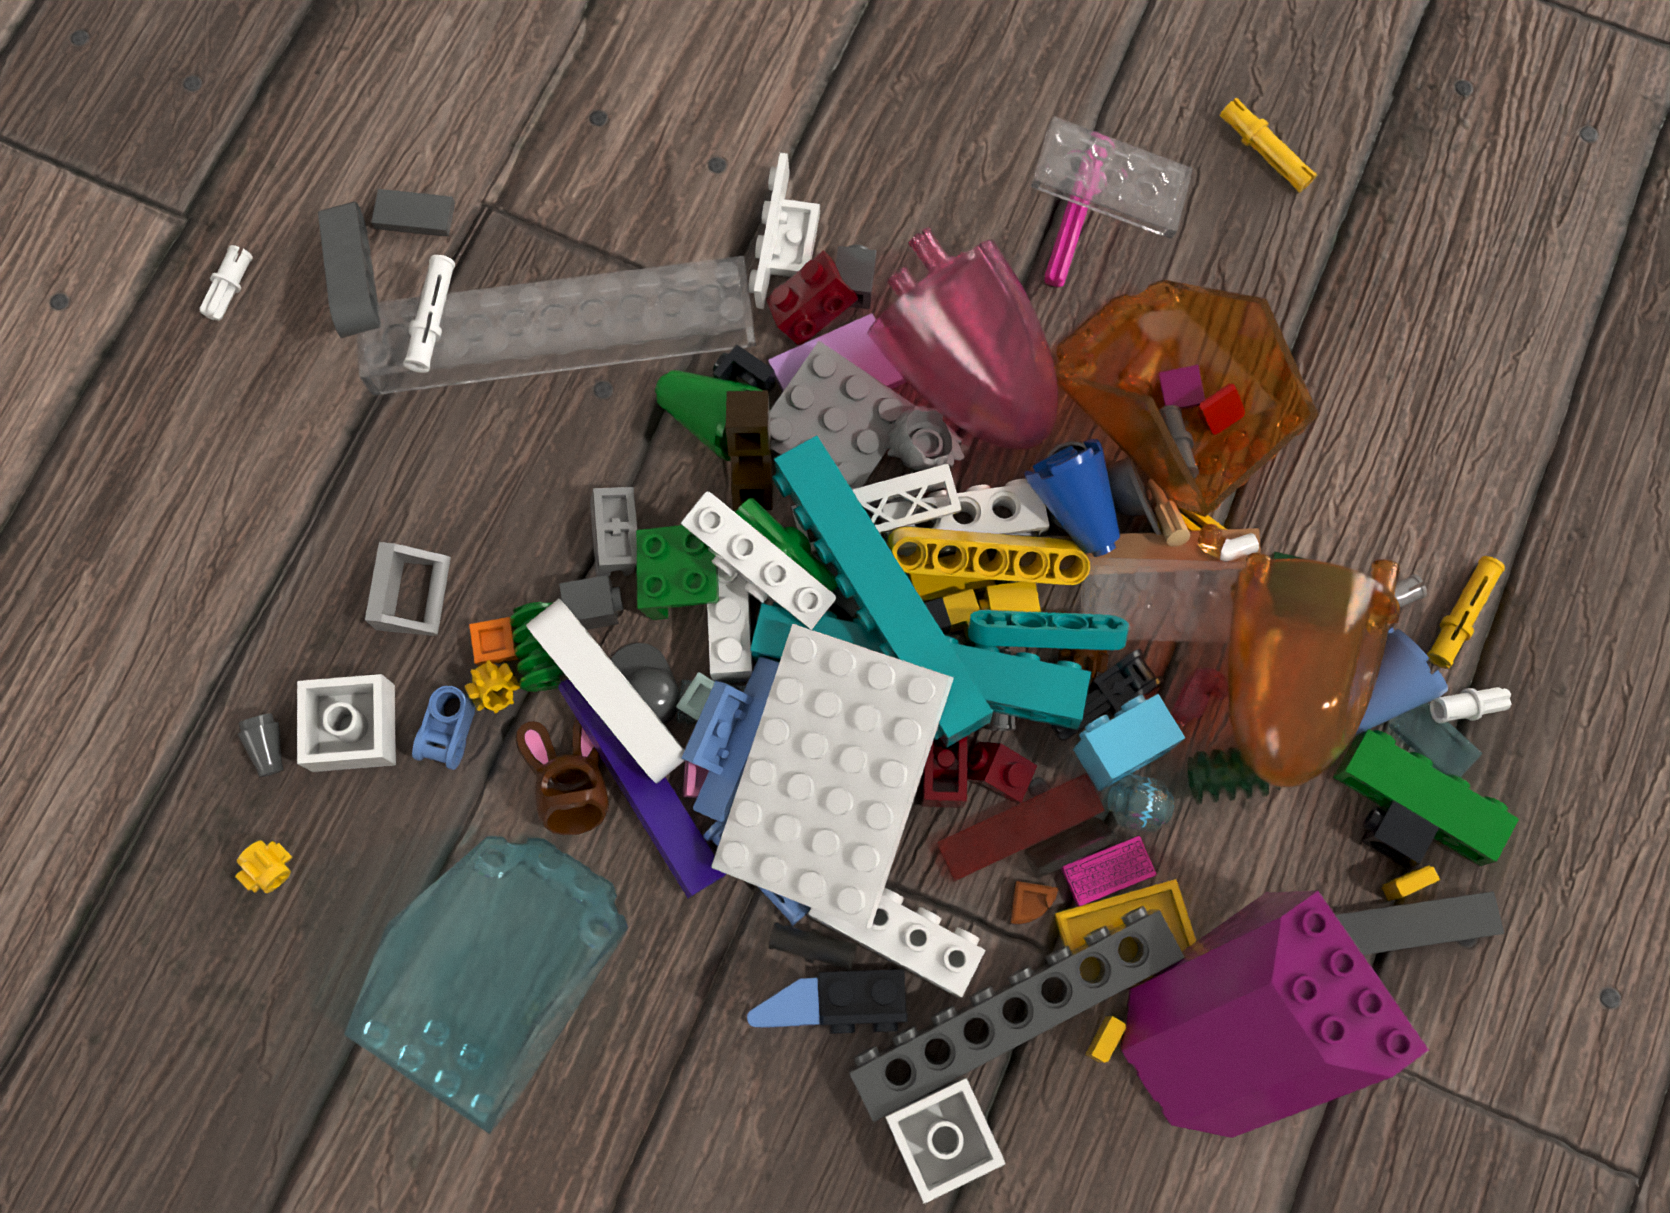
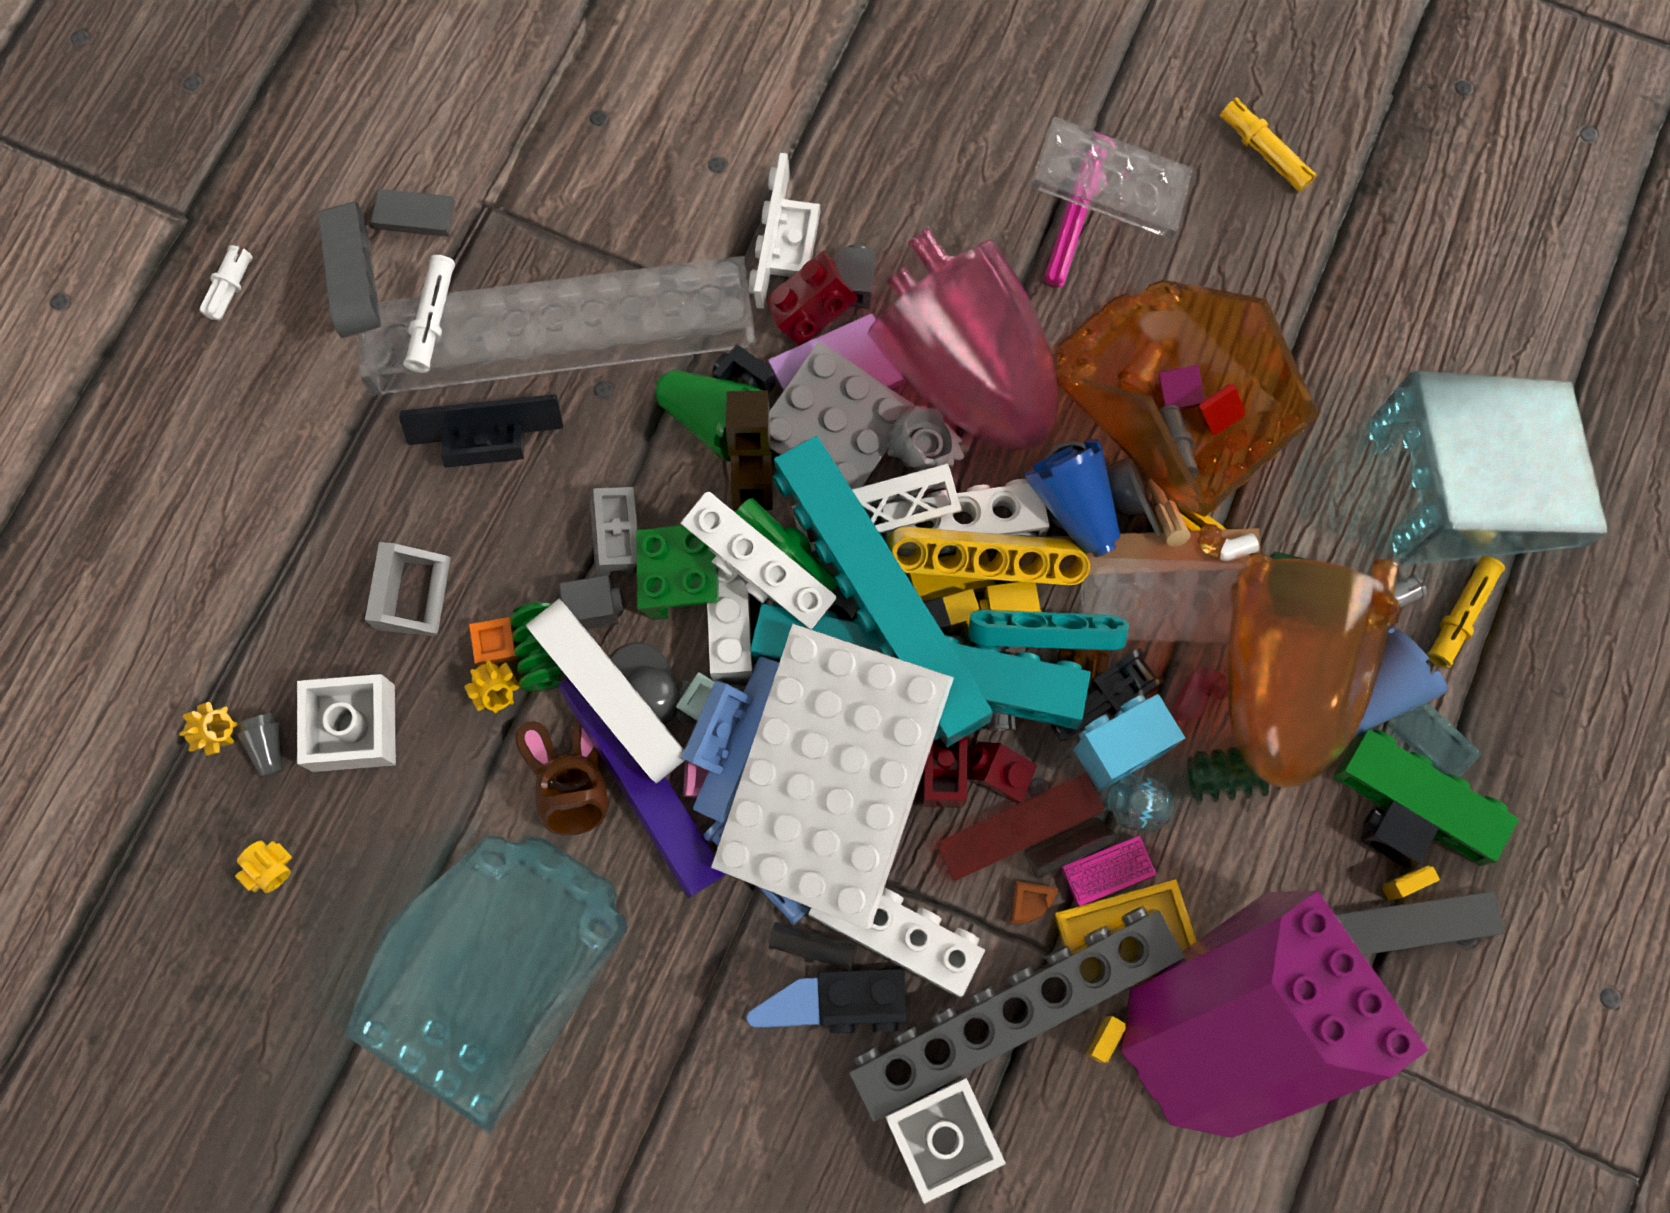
medium blue piece [412,686,475,770] -> none
white axle [1430,687,1512,723] -> none
none -> yellow gear [179,702,237,756]
none -> black bracket [399,394,563,468]
none -> clear light blue windscreen [1369,371,1608,566]

